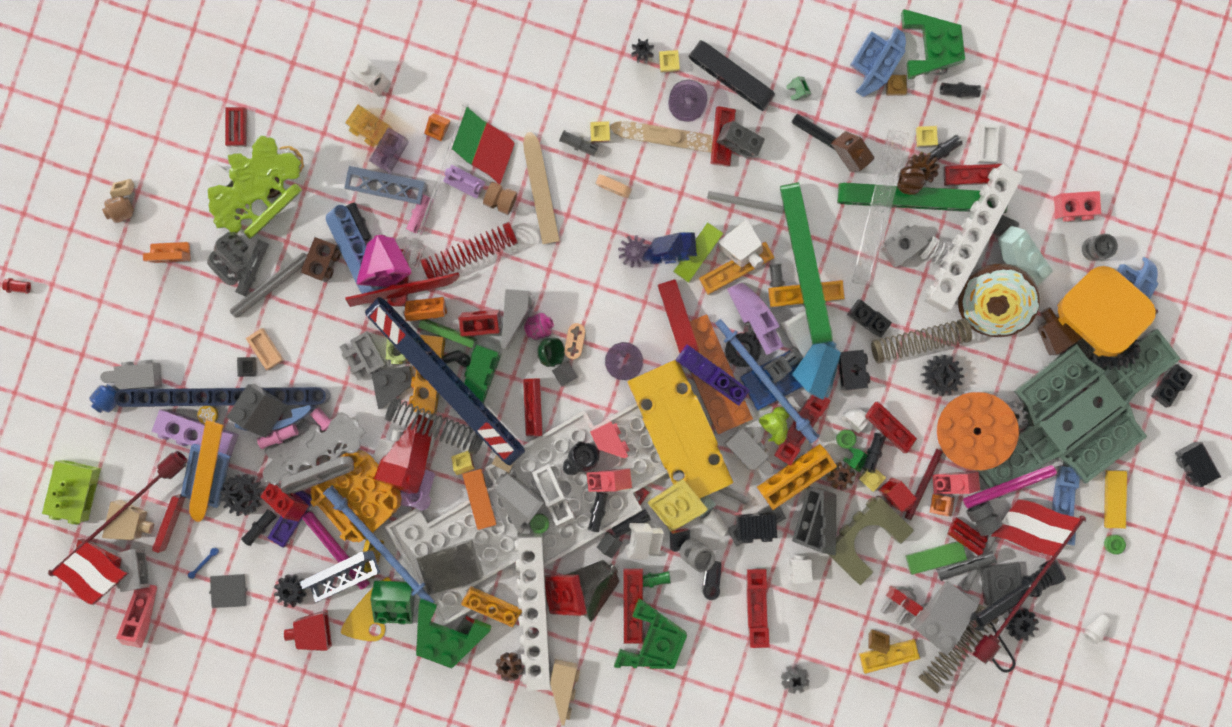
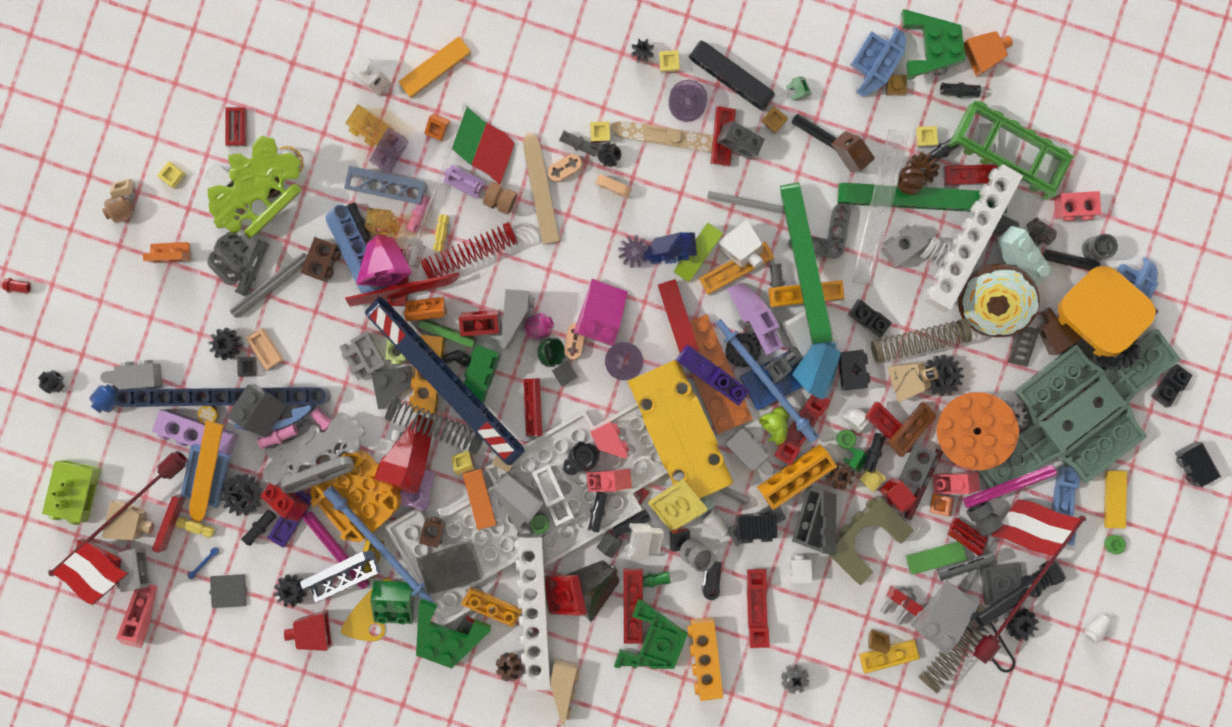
none -> black gear [38,370,65,394]
none -> light yellow tile [157,161,186,189]
none -> light yellow axle [175,517,215,538]
none -> black gear [208,328,243,360]
none -> clear yellow brick [365,208,400,239]
none -> light orange tile [398,36,471,98]
none -> reddish brown brick [419,516,446,548]
none -> light yellow axle [433,214,450,252]
none -> light nougat beam [548,154,581,182]
none -> dark pink slope [573,279,627,346]
none -> black gear [598,142,622,167]
none -> light orange brick [687,617,723,701]
none -> pearl gold plate [761,106,788,134]
none -> dark grey beam [788,203,851,259]
none -> tan torso [887,361,938,402]
none -> dark orange tile [888,402,937,457]
none -> dark grey brick [899,444,939,489]
none -> bright green window [948,101,1075,200]
none -> orange torso [964,31,1013,77]
none -> clear smoke slope [1008,326,1039,367]
none -> clear smoke piece [1026,217,1057,246]
none -> black axle [1043,249,1100,271]

